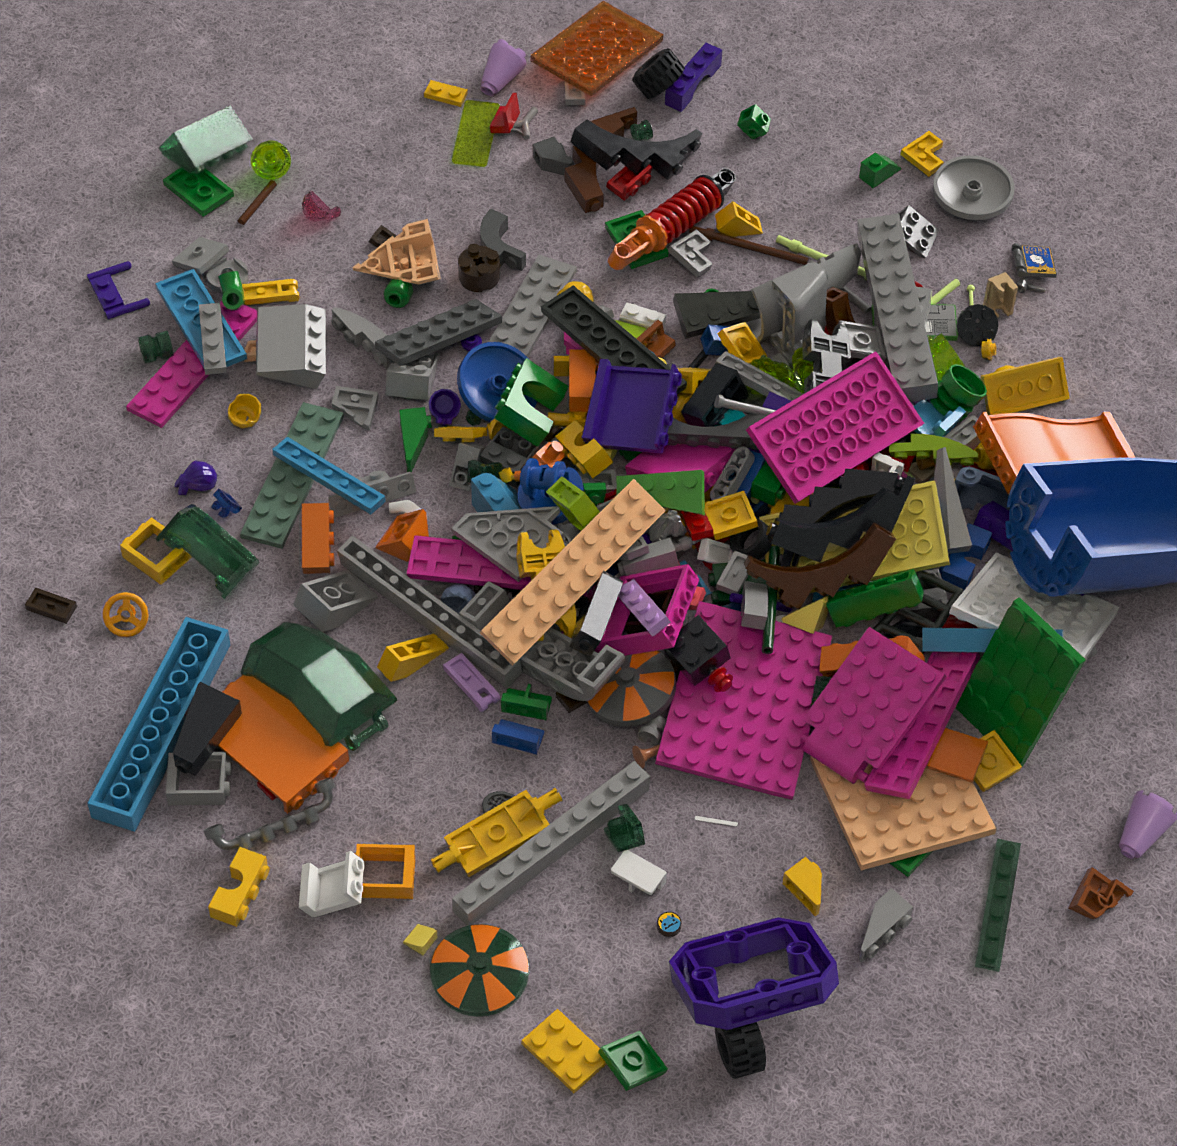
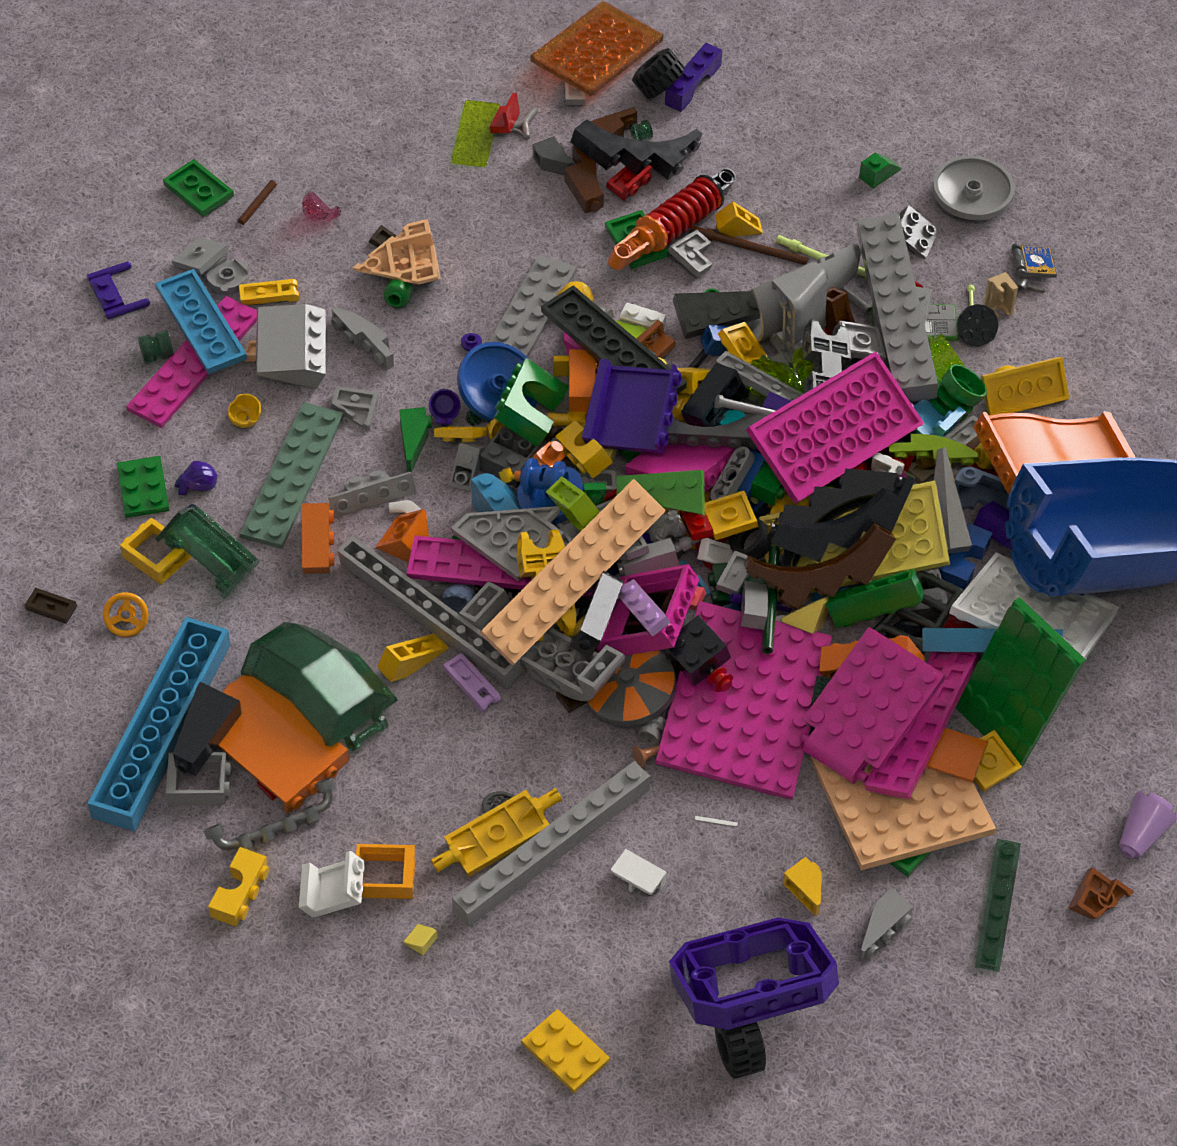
clear green windscreen [158,105,253,175] -> none
light grey plate [199,303,227,375] -> none
clear blue tile [211,488,242,518] -> none
green cylinder [218,271,245,311] -> none
clear neon green cone [251,140,291,180] -> none
dark azure plate [272,437,386,515] -> none
light grey slope [293,570,378,632] -> none
dark grey plate [375,299,502,366] -> none
light grey slope [385,352,440,400] -> none
yellow plate [424,80,468,107] -> none
dish [430,924,529,1017] -> none
dark brown brick [458,244,500,292] -> none
clear green panel [468,460,502,483] -> none
lavender cone [480,39,527,97] -> none
dark grey arch [480,208,526,271] -> none
blue panel [492,719,544,755] -> none
green panel [501,683,552,721] -> none
green plate [598,1030,668,1091] -> none
clear green panel [604,804,645,852] -> none
tile [657,912,682,937] -> none
green brick [737,104,771,139] -> none
yellow plate [900,131,944,177] -> none
yellowish green bar [931,279,960,304] -> none
yellow plate [981,339,996,360] -> none
none -> green plate [117,456,170,518]

